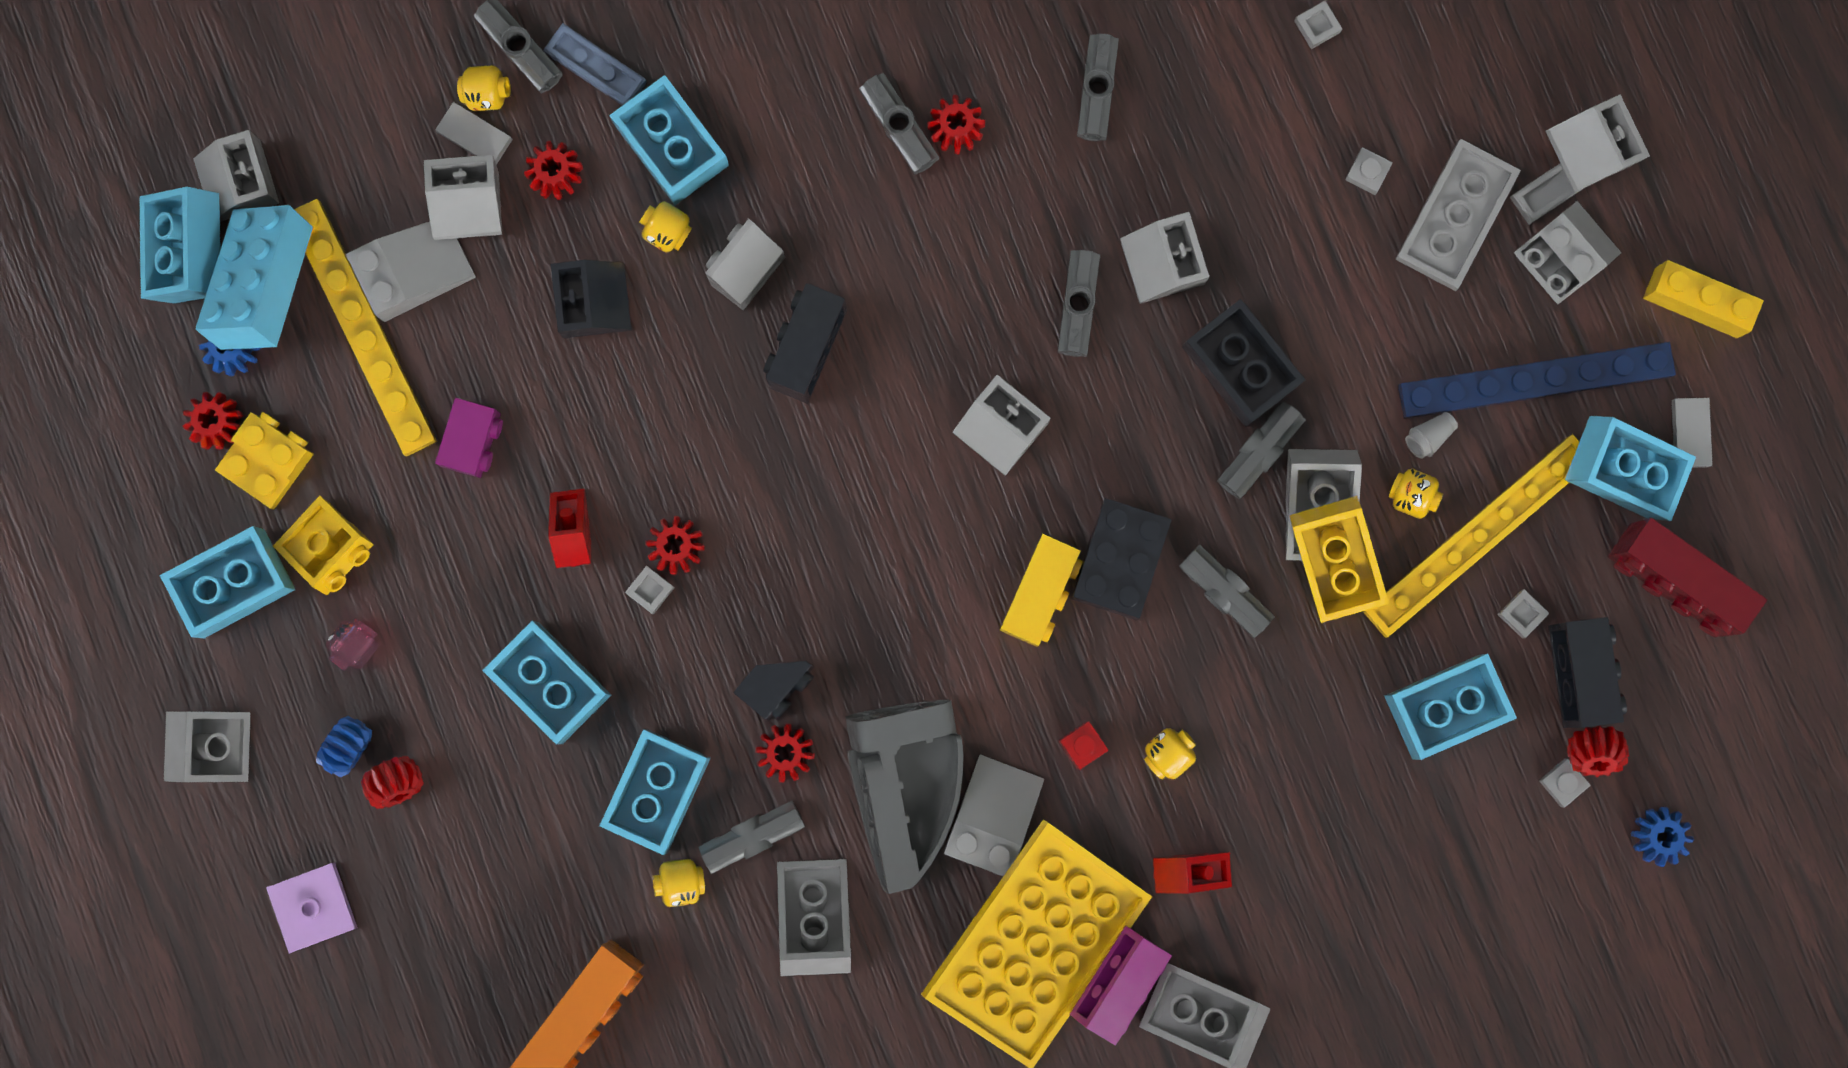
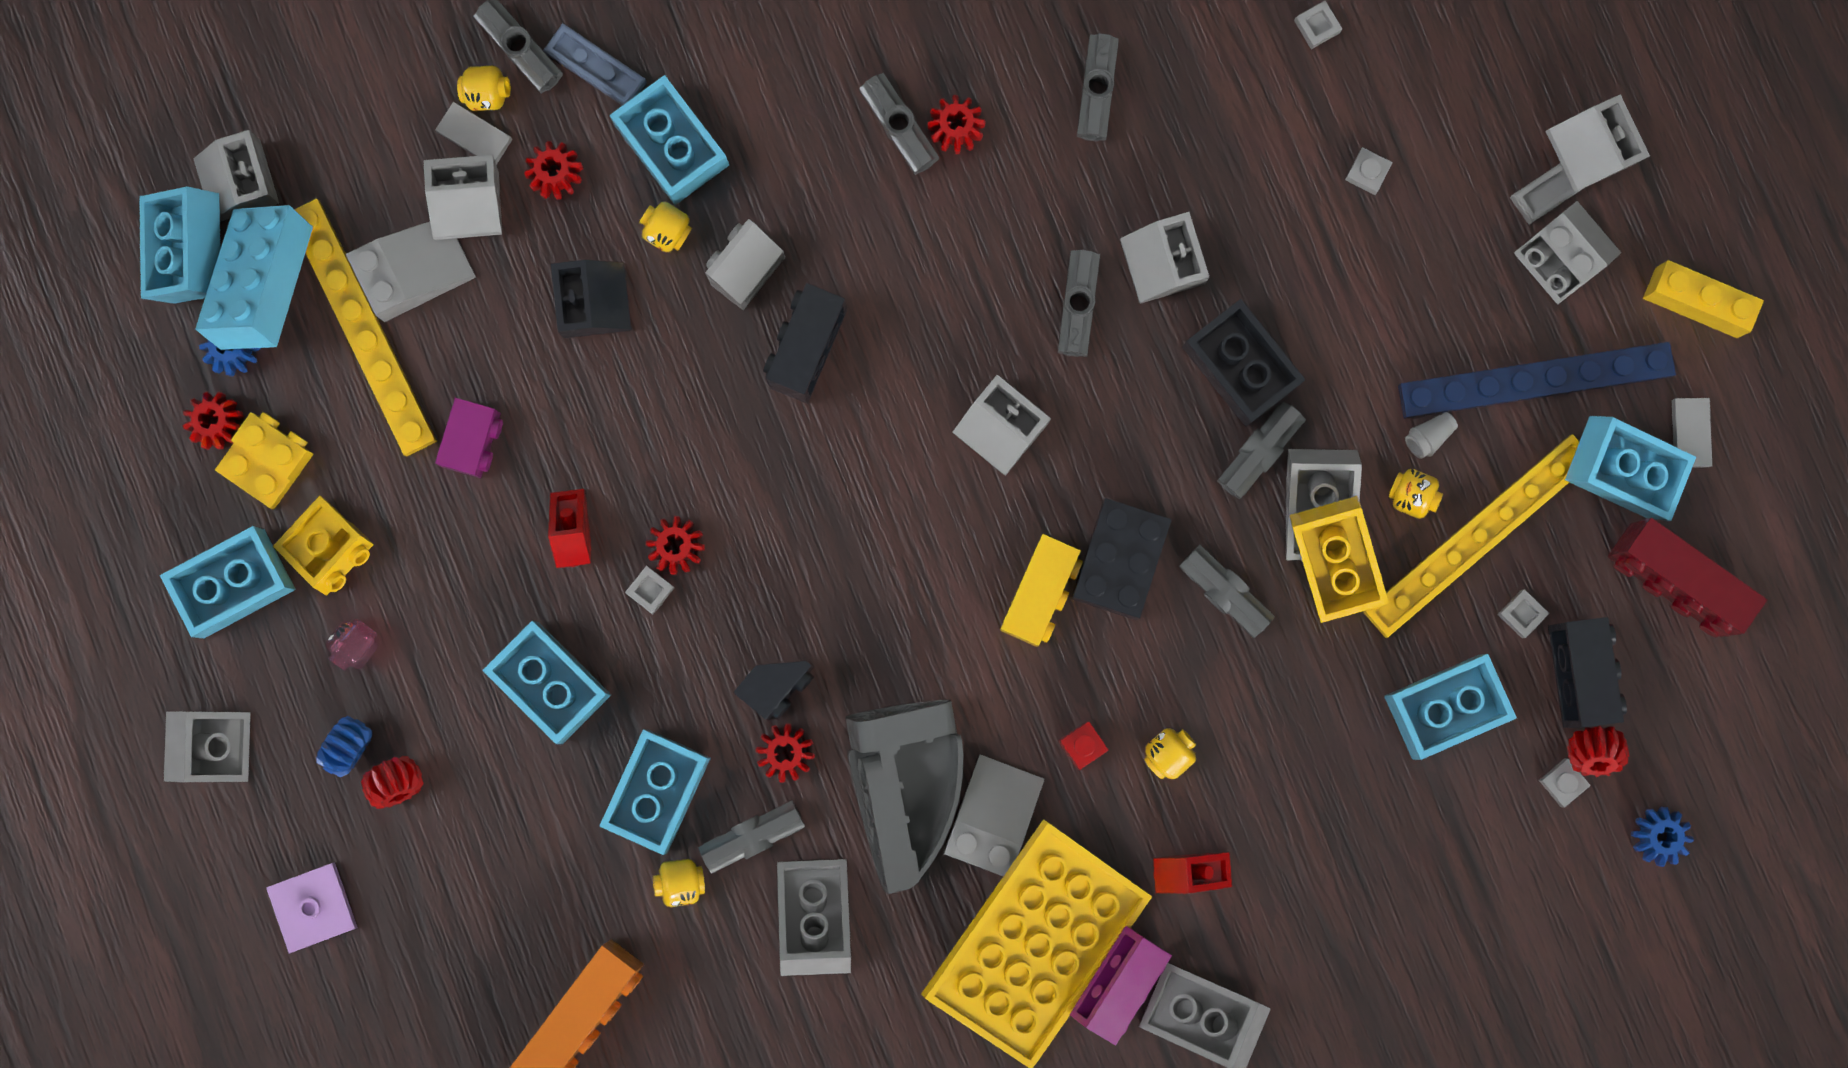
light grey plate [1396,139,1521,291] -> none

